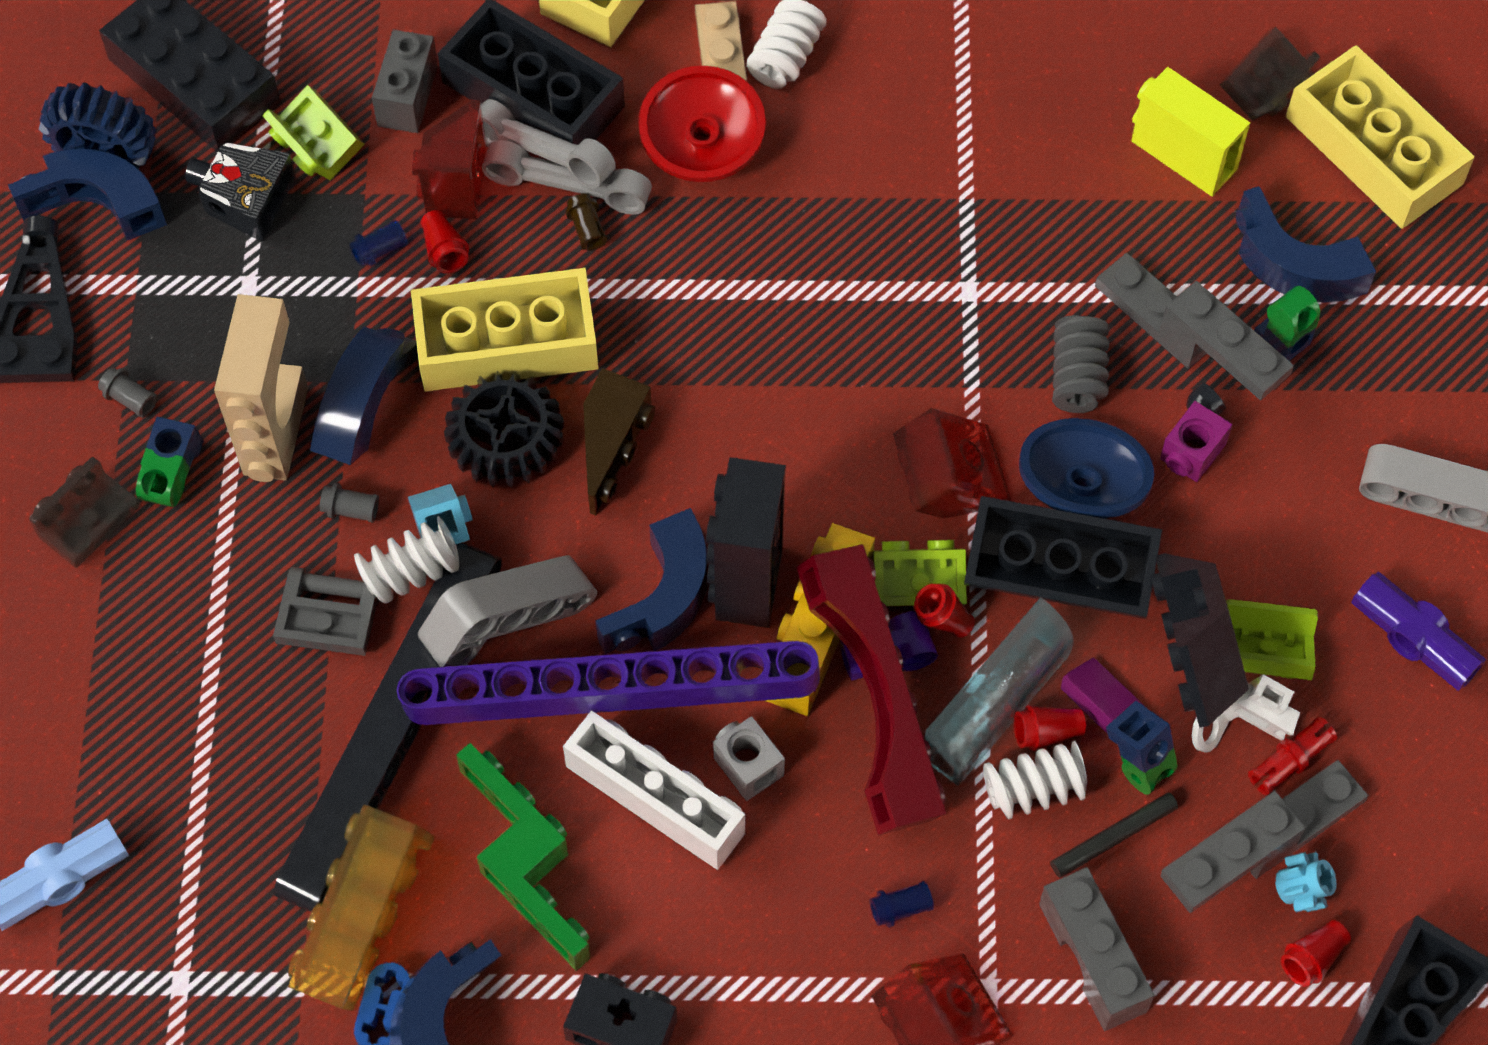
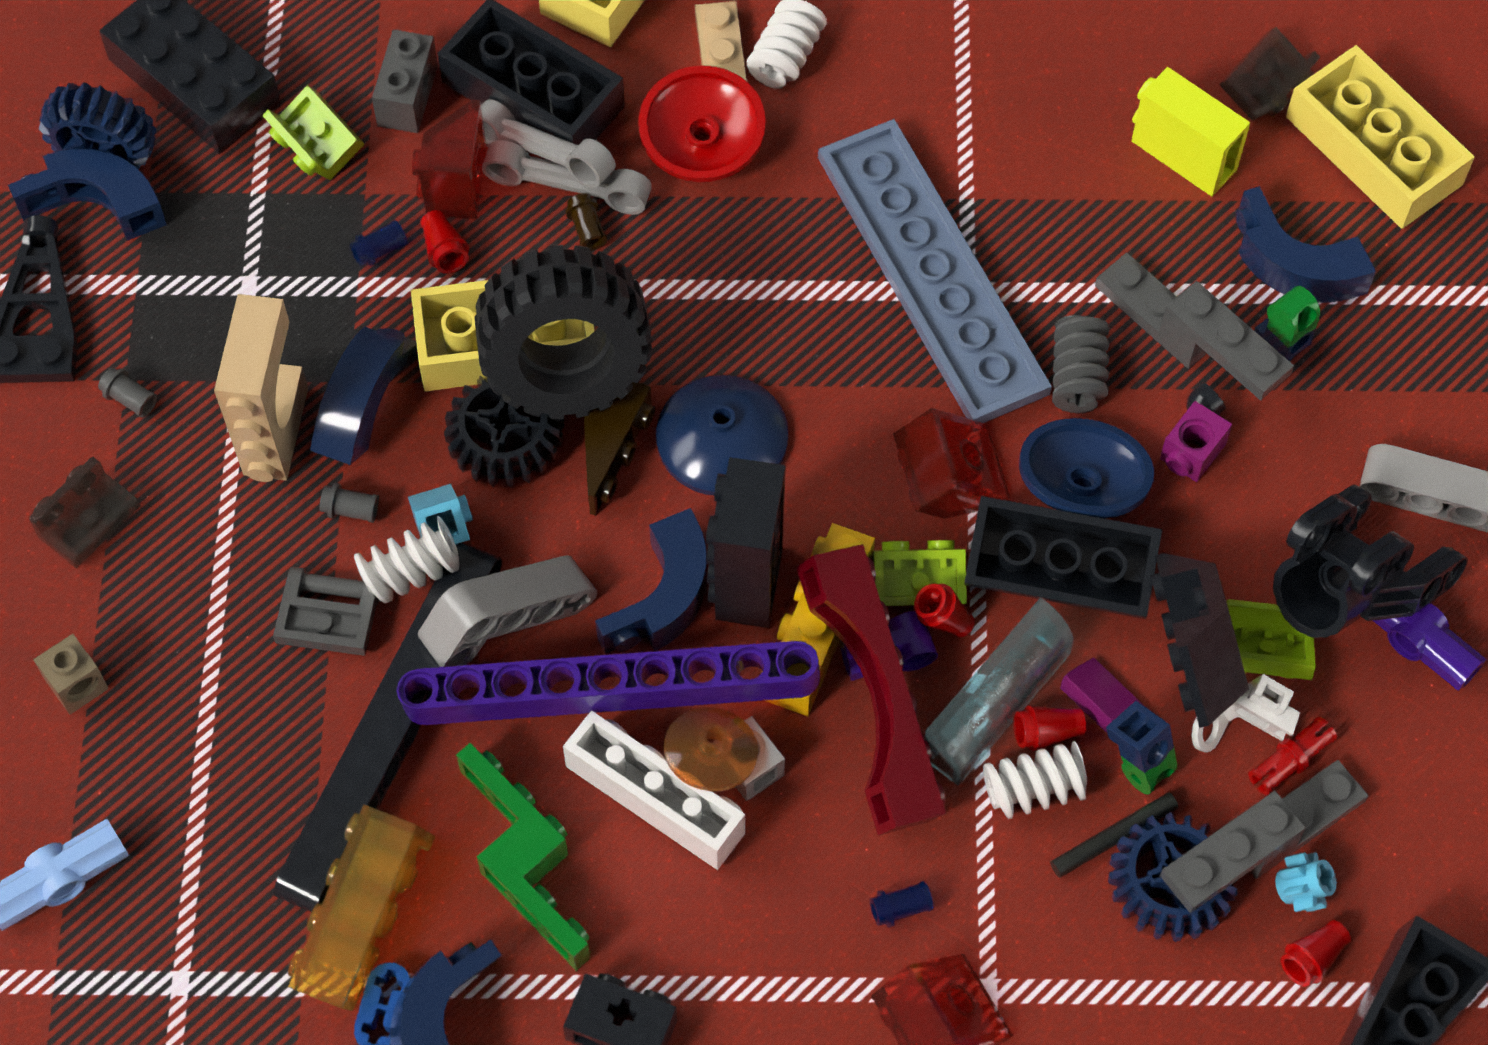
leg [136,417,204,507] -> none
torso [185,143,296,241] -> none
dark grey arch [1039,867,1155,1032] -> none
none -> dark tan brick [33,634,109,715]
none -> black tyre [475,245,652,419]
none -> dark blue dish [656,375,788,496]
none -> clear orange dish [664,708,759,791]
none -> sand blue plate [818,119,1052,428]
none -> dark blue gear [1108,812,1238,943]
none -> black piece [1273,484,1468,638]

